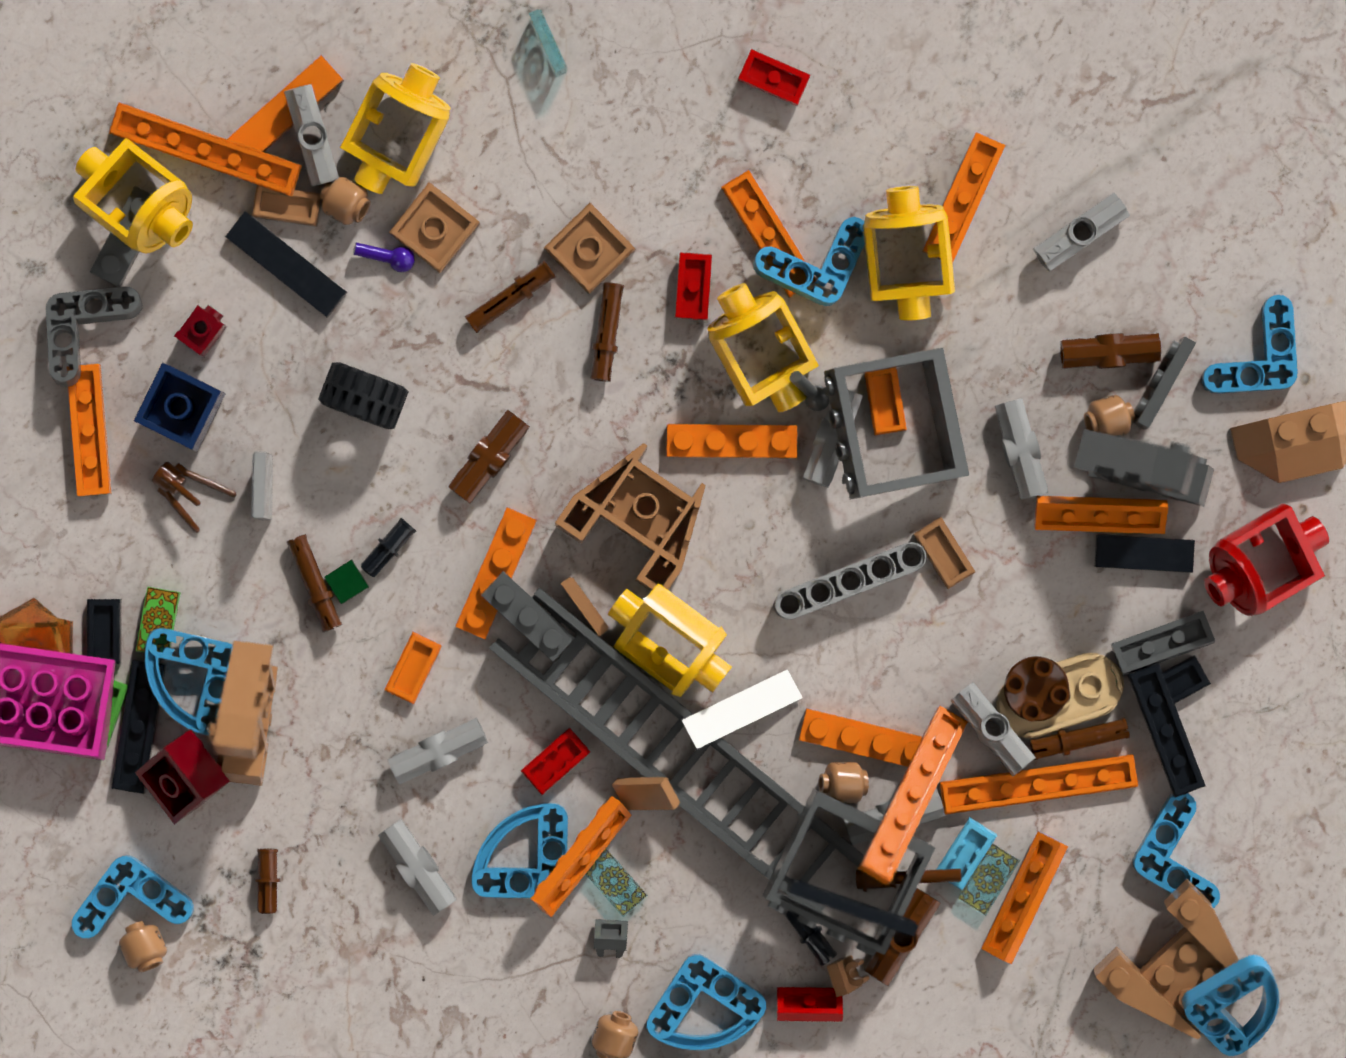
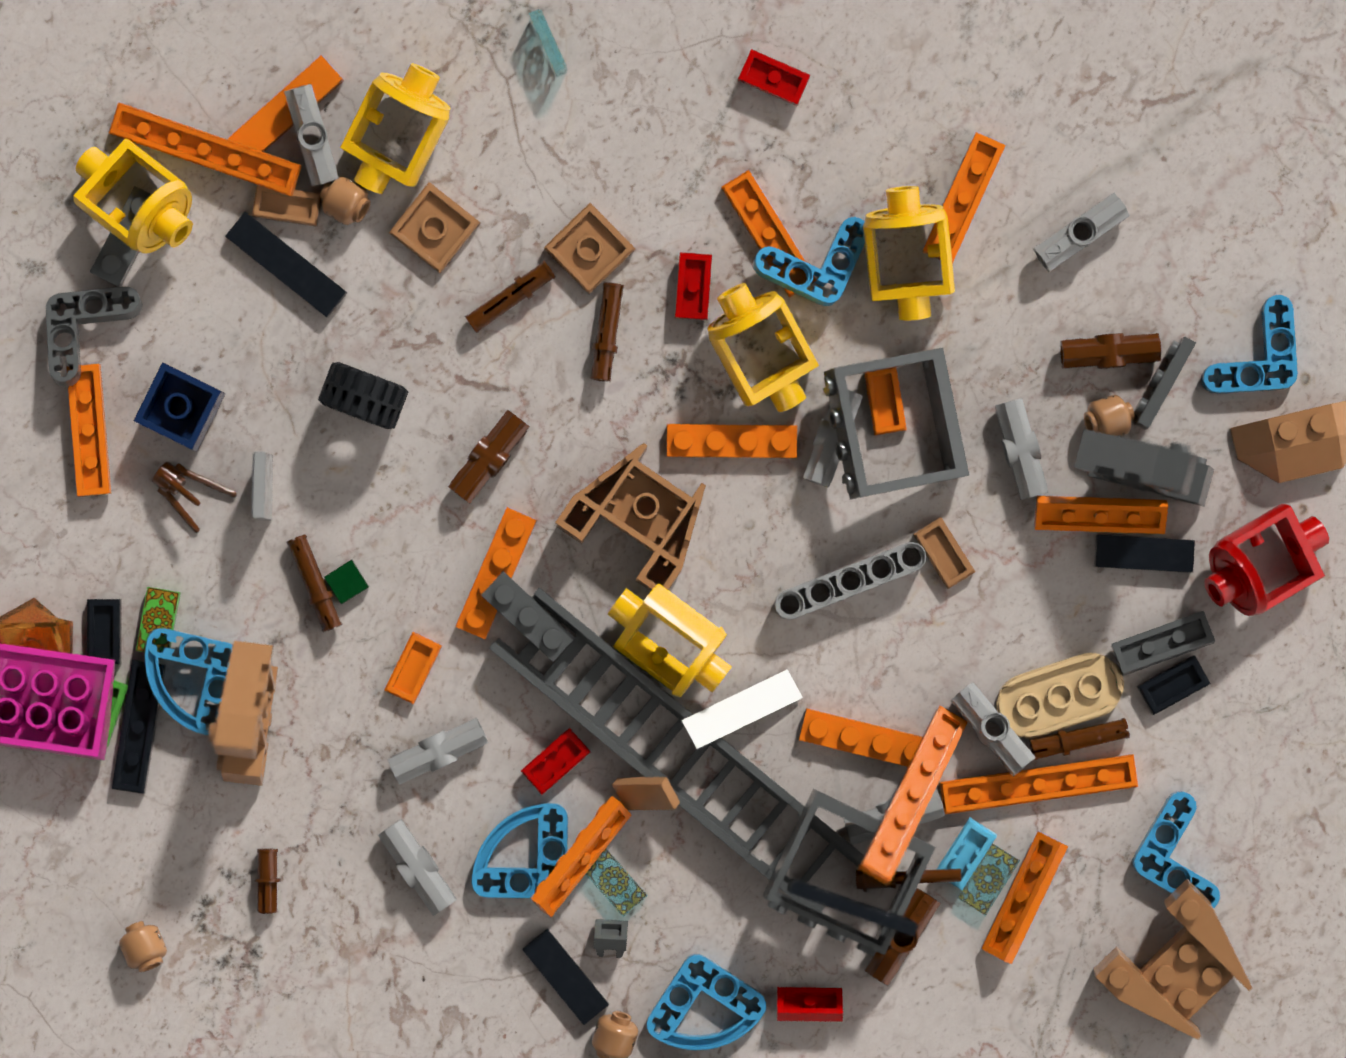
dark azure beam [72,855,194,938] -> none
dark red brick [135,729,230,825] -> none
dark red brick [174,305,227,357] -> none
dark purple bar [353,242,415,272] -> none
black axle [361,518,416,577] -> none
medium nougat tile [561,577,609,636] -> none
black axle [785,910,838,966] -> none
dark grey bar [790,371,830,411] -> none
medium nougat head [818,762,869,804] -> none
medium nougat tile [826,955,870,997] -> none
reddish brown dish [1004,656,1070,722] -> none
black tile [1127,664,1206,798] -> none
dark azure beam [1182,955,1279,1056] -> none
none -> black tile [522,928,609,1025]

